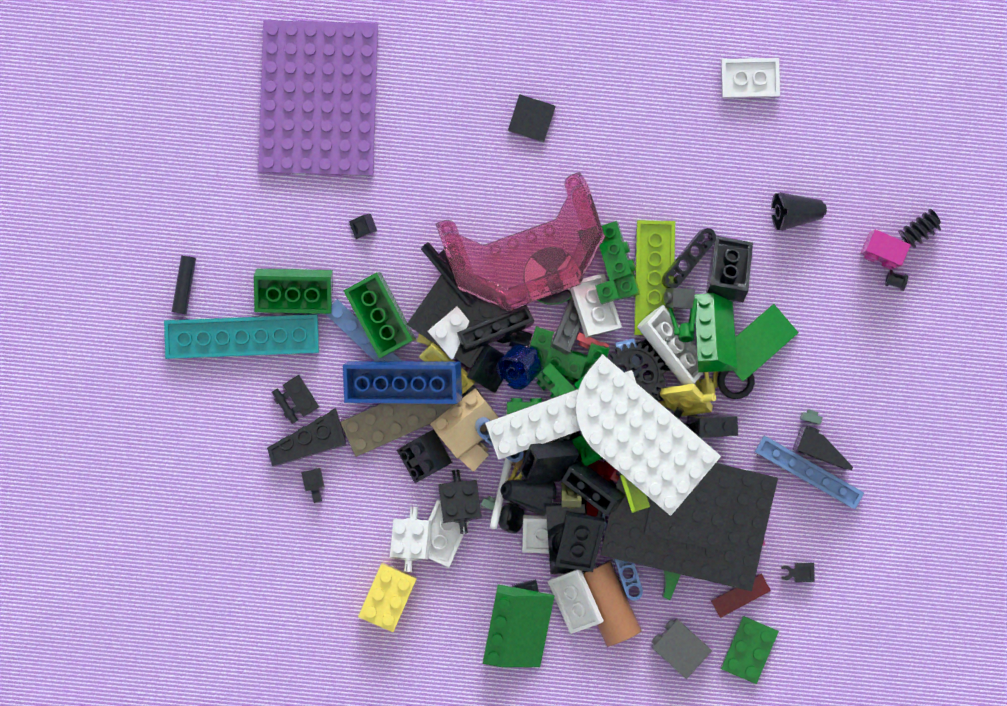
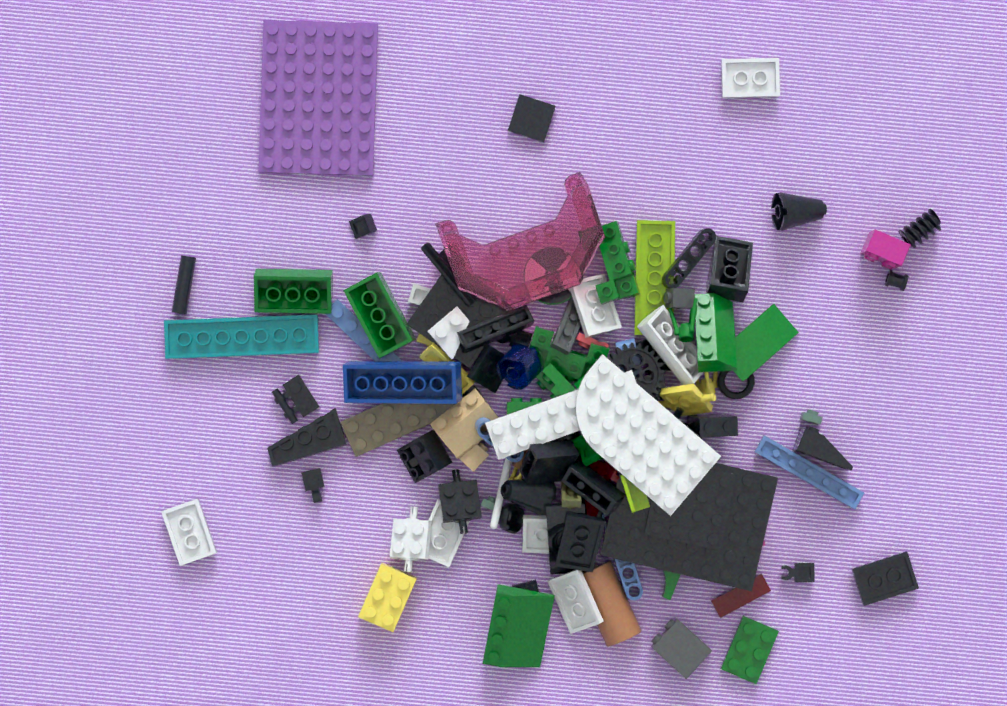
none -> white plate [161,499,217,566]
none -> white plate [408,283,431,306]
none -> black plate [851,551,919,606]

